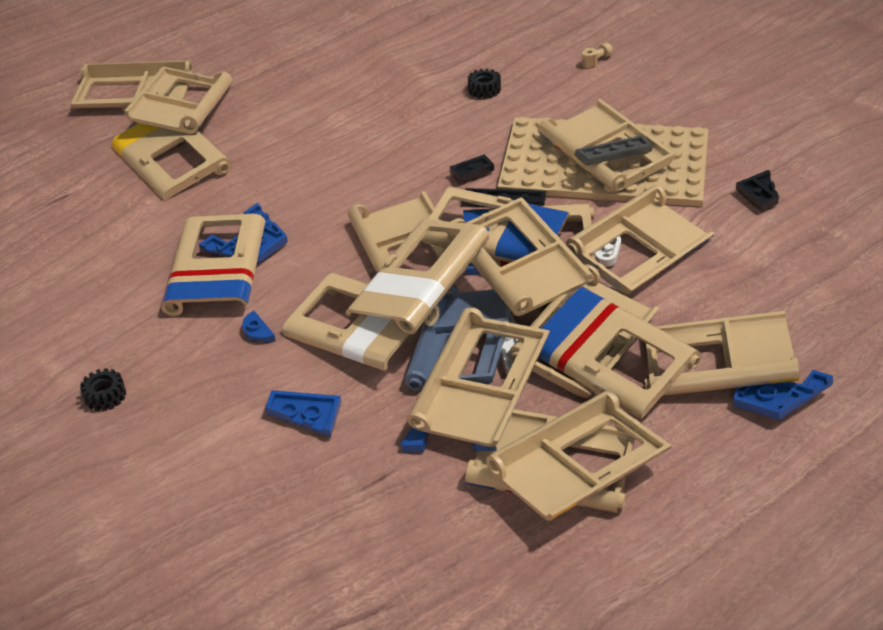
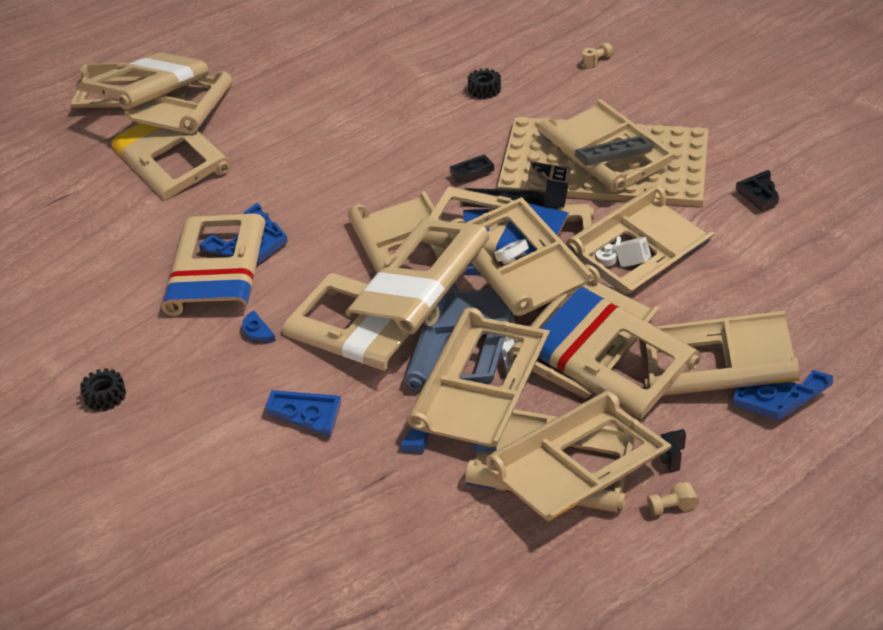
none -> tan piece [77,52,209,110]
none -> white plate [495,239,529,264]
none -> black wedge [527,161,571,209]
none -> white panel [615,236,652,267]
none -> tan leg [647,482,700,516]
none -> black bracket [660,429,686,473]

